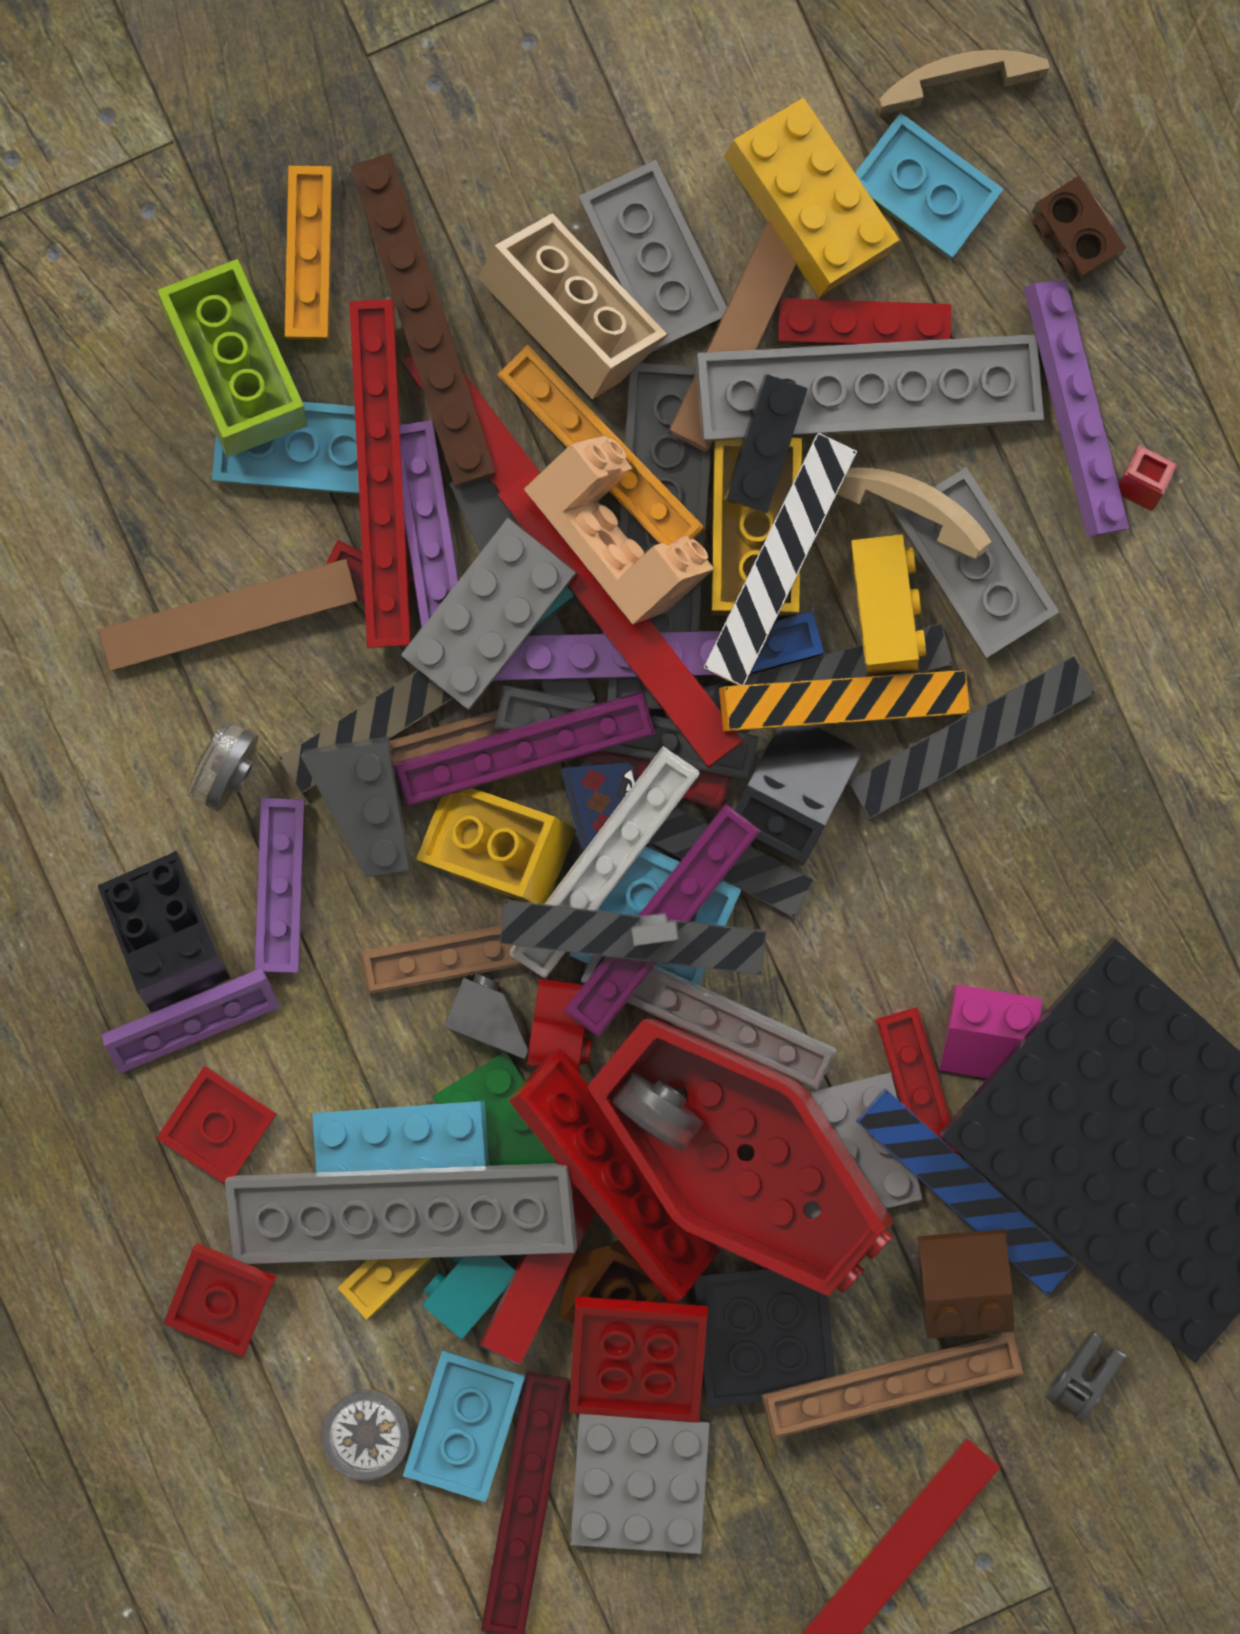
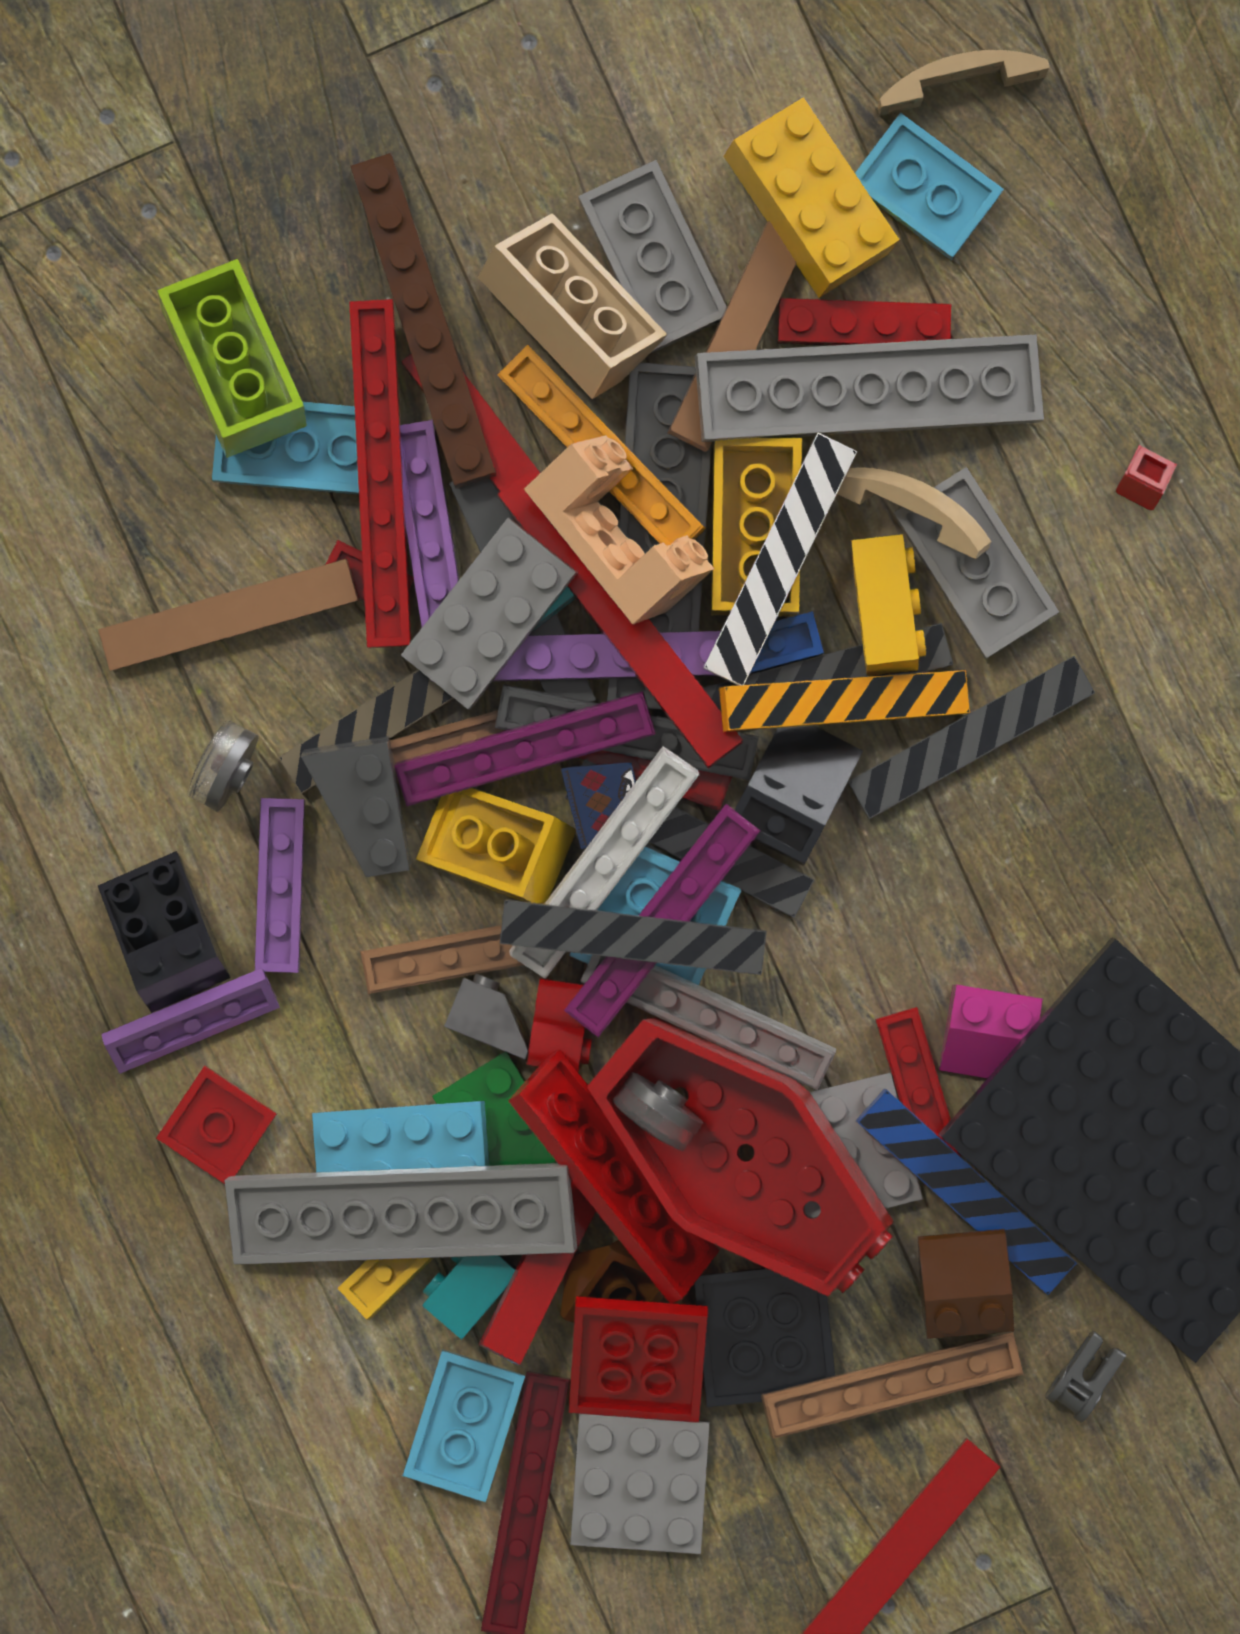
red plate [163,1243,277,1357] -> none
light orange plate [285,166,333,340] -> none
clear piece [321,1389,411,1481] -> none
light grey plate [631,913,679,946] -> none
black plate [724,374,808,513] -> none
medium lavender plate [1024,279,1129,538] -> none
reddish brown brick [1031,176,1126,283] -> none

